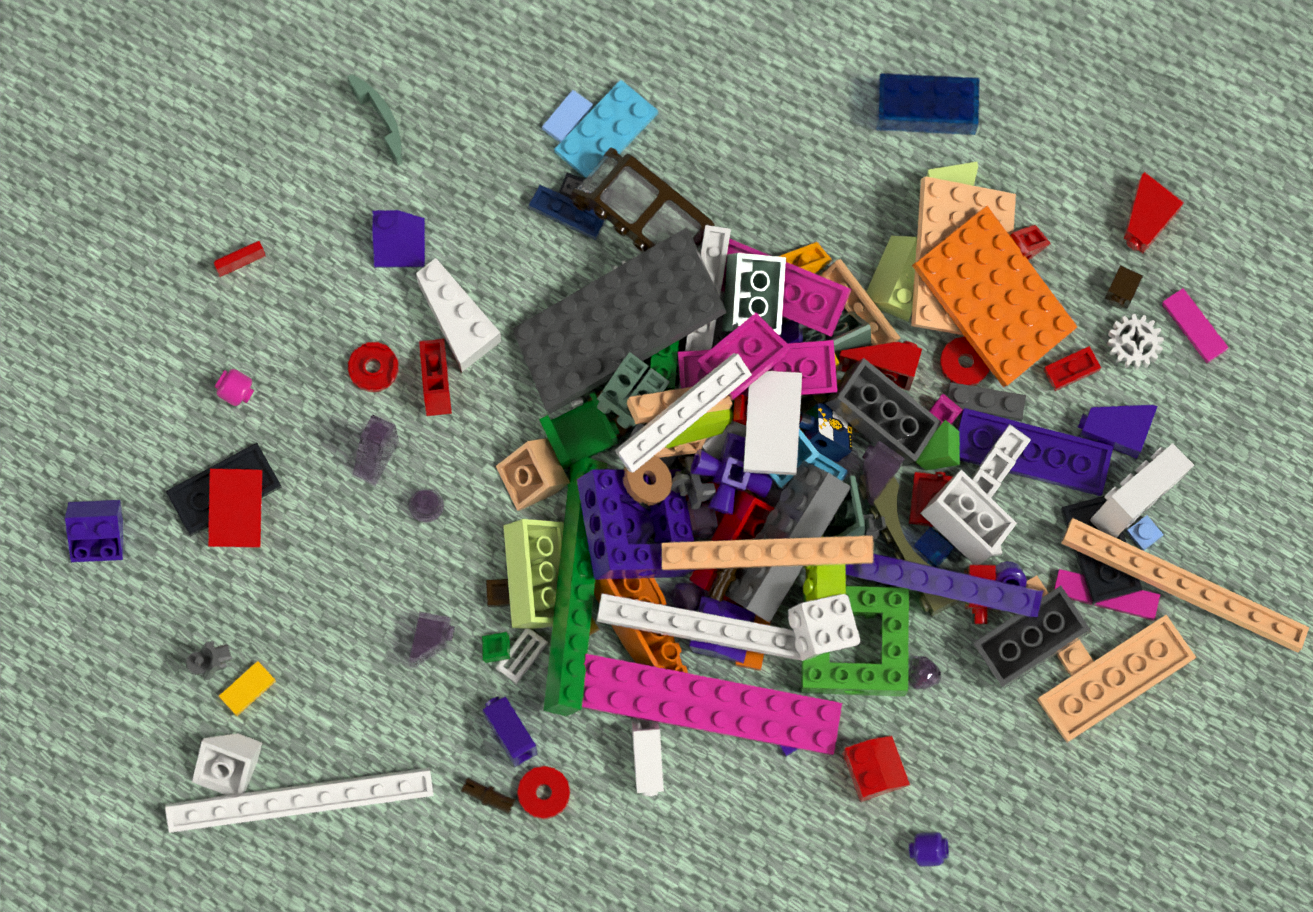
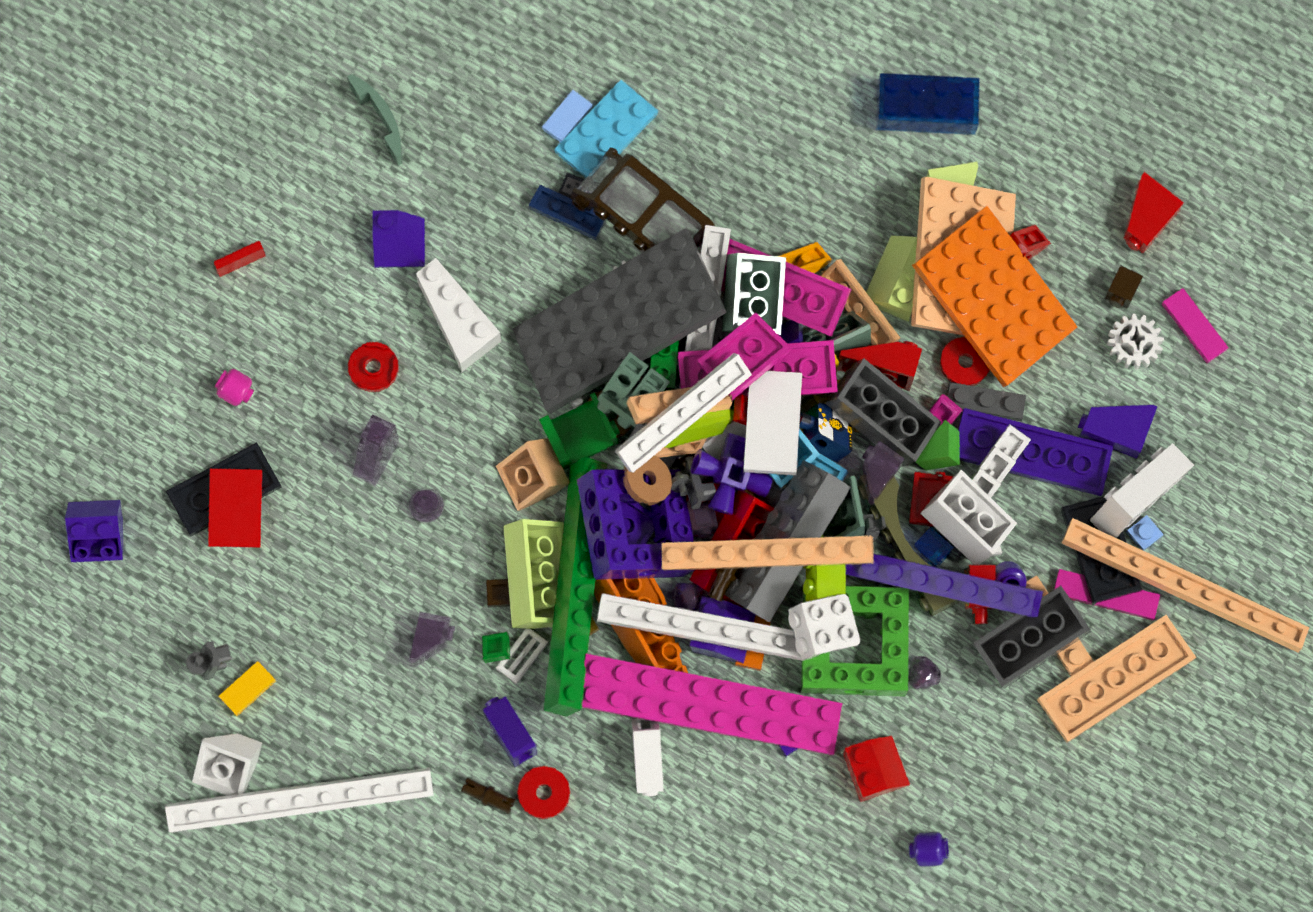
red slope [419,339,452,416] -> none
red plate [1043,346,1101,391] -> none

